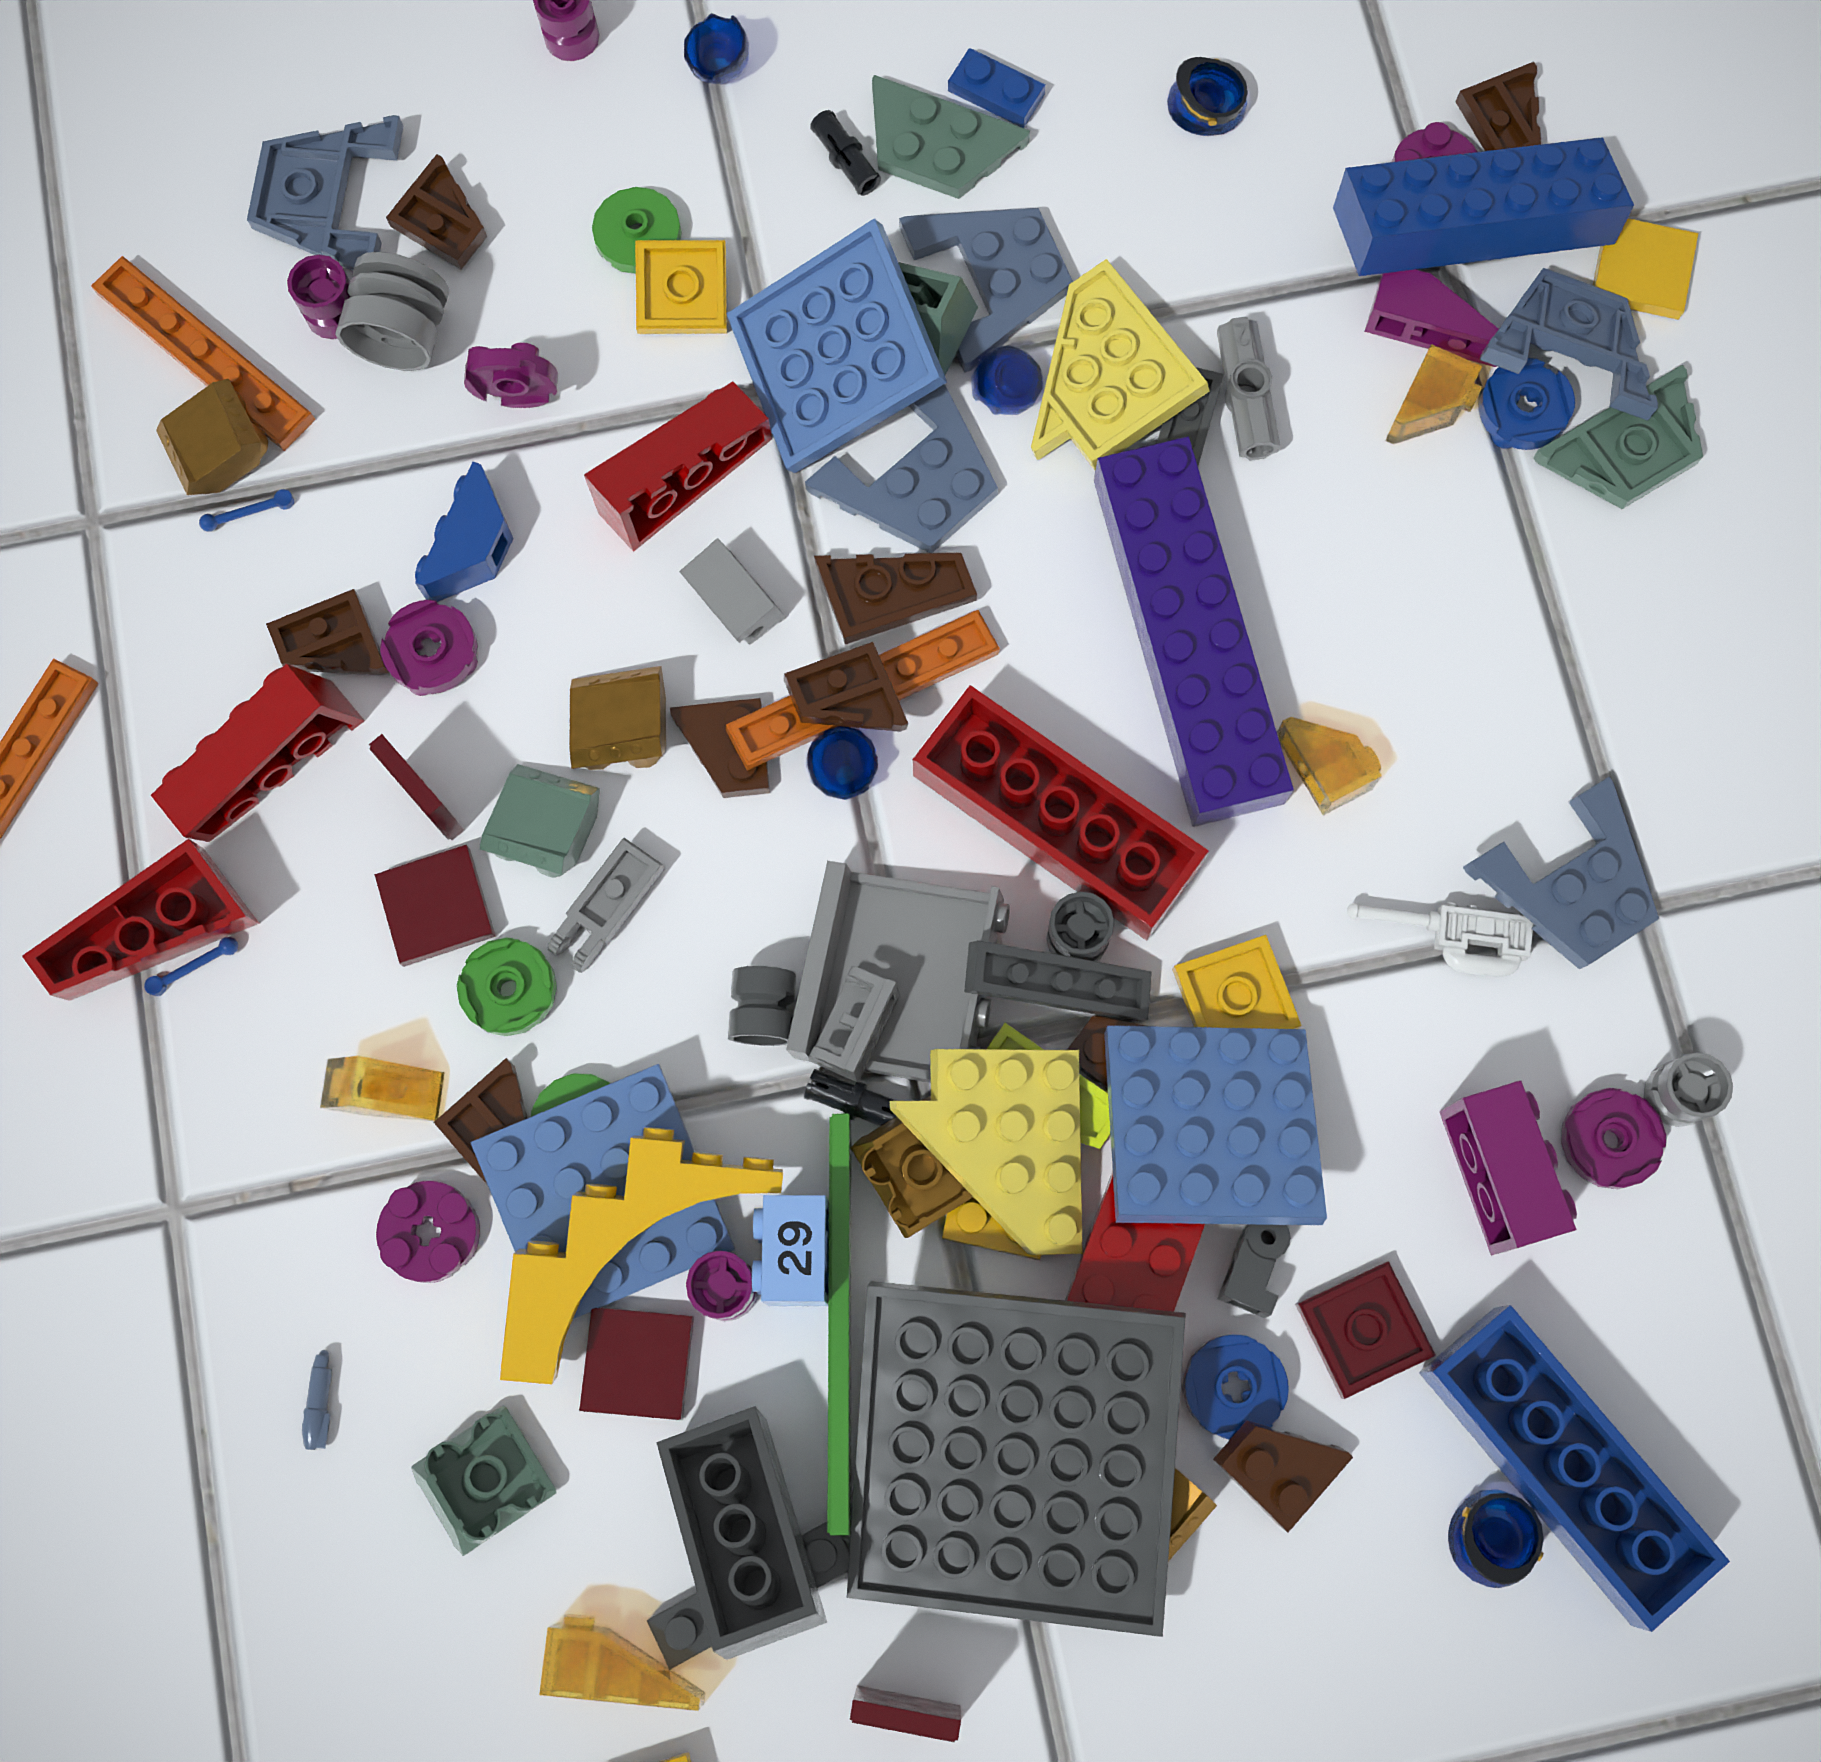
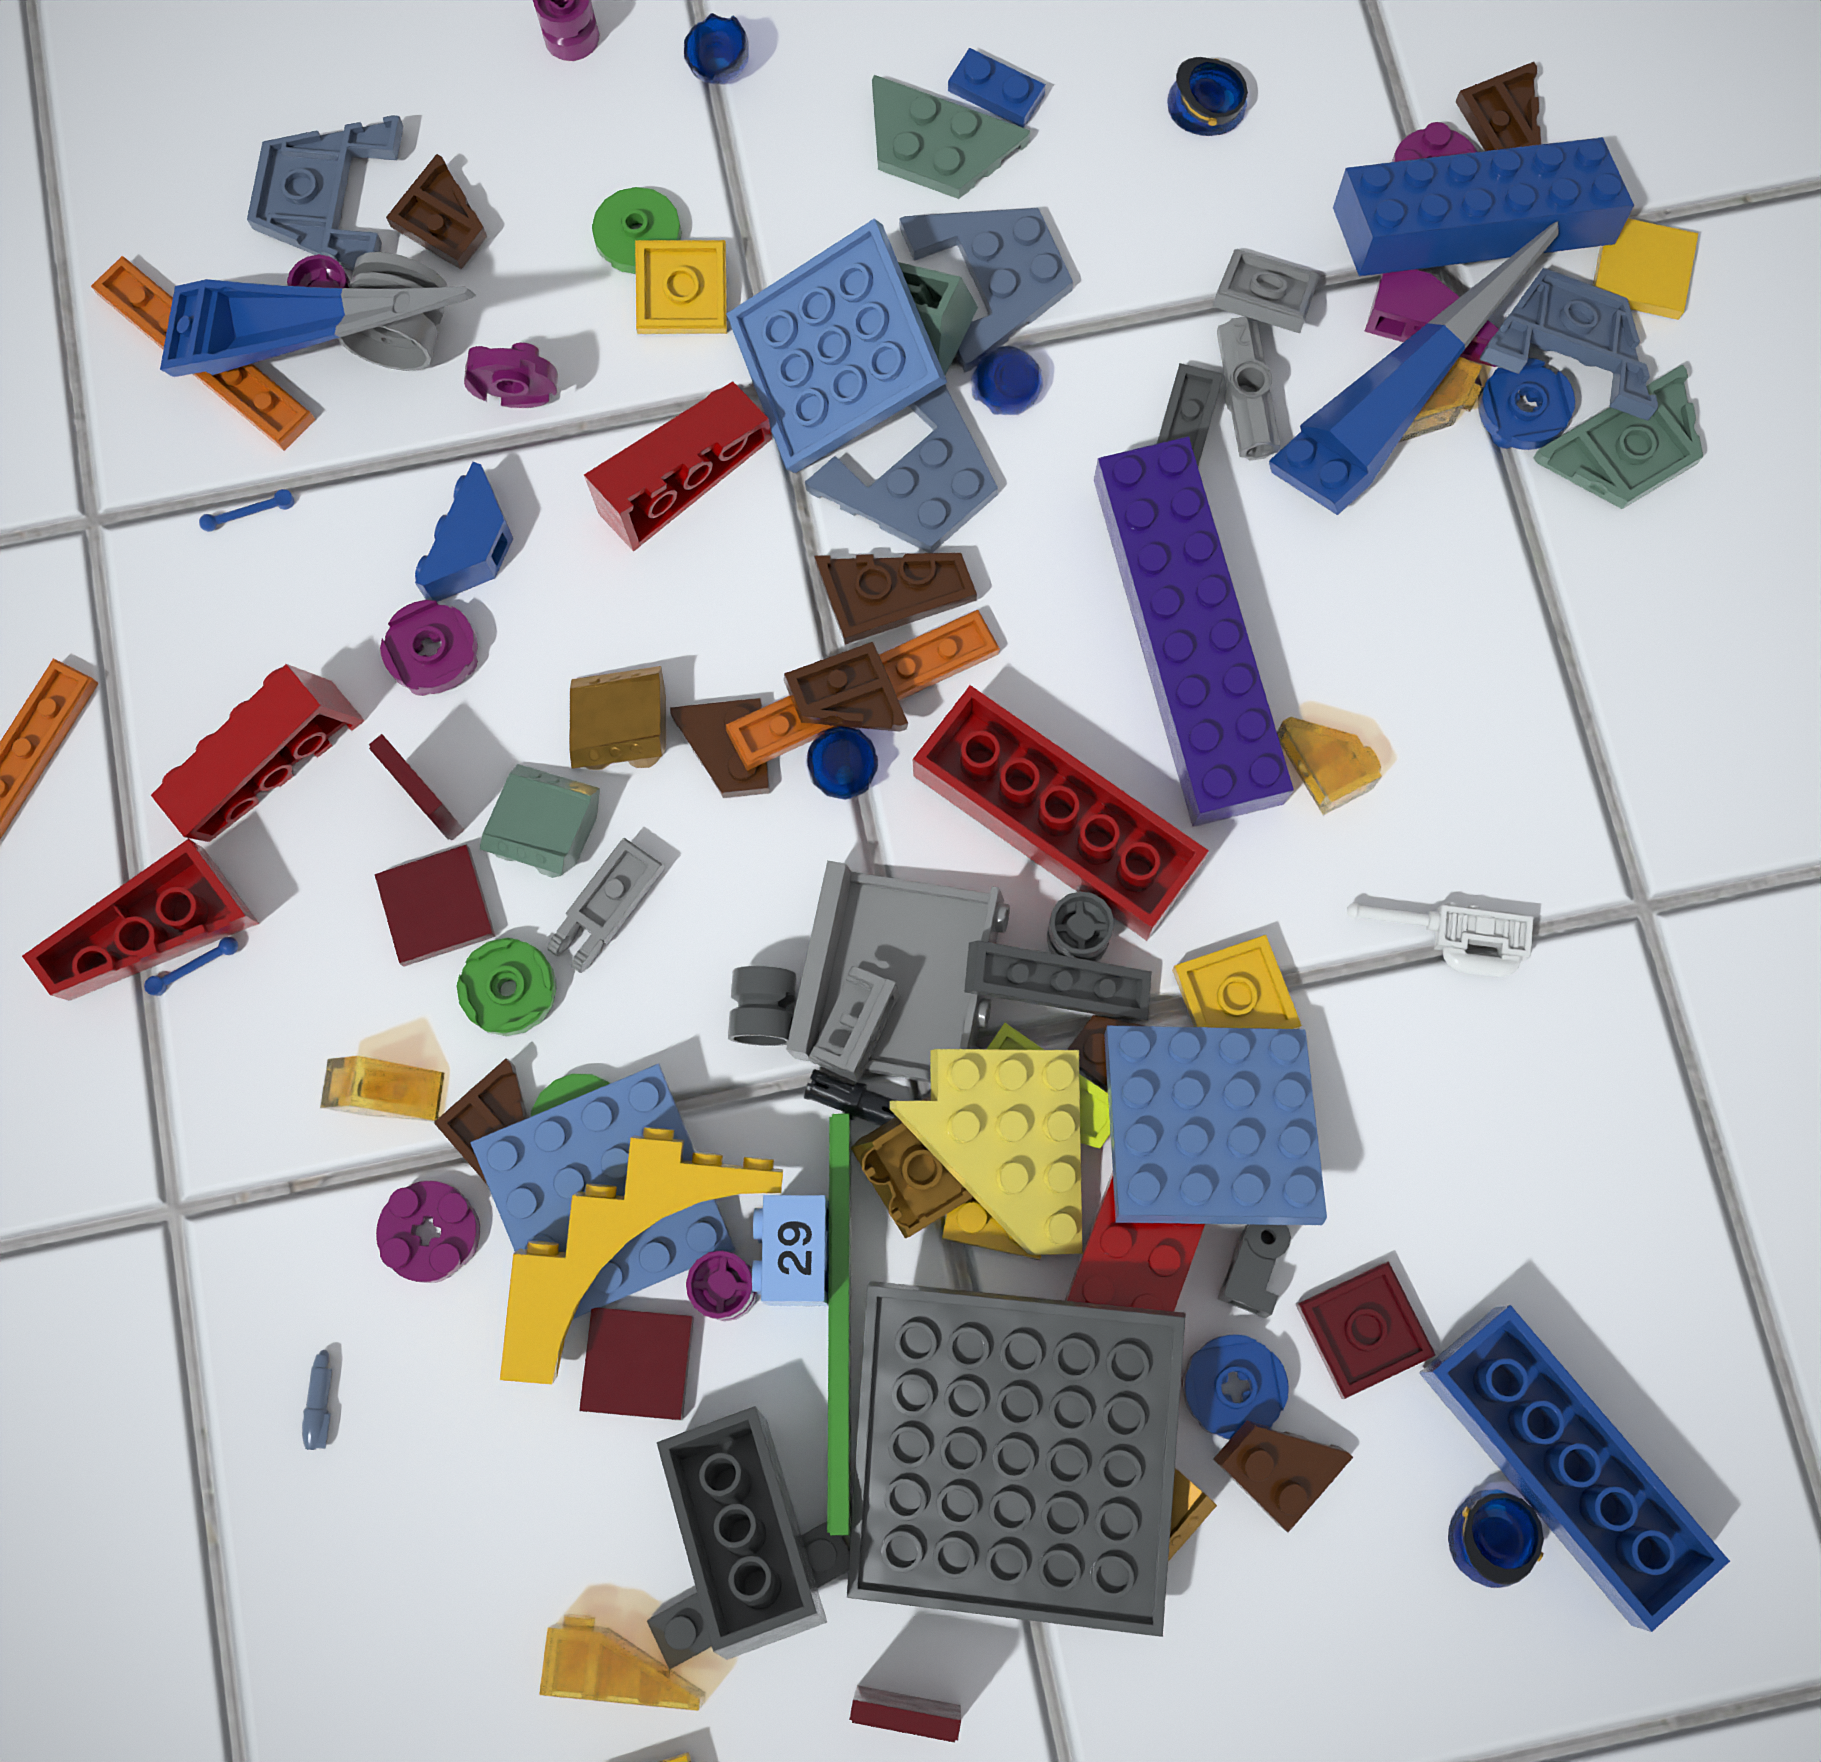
pearl gold slope [156,378,268,495] -> none
reddish brown wing [266,589,389,675] -> none
sand green slope [411,1405,557,1556] -> none
light grey hinge [679,538,786,645] -> none
black pin [810,110,881,196] -> none
light yellow wing [1031,259,1210,470] -> none
magenta brick [1439,1080,1577,1256] -> none
sand blue wing [1463,777,1659,970] -> none
magenta plate [1561,1088,1666,1190] -> none
light grey wheel [1644,1052,1733,1127] -> none
none -> blue plate [160,279,476,377]
none -> light grey tile [1212,249,1320,333]
none -> blue plate [1269,221,1559,515]

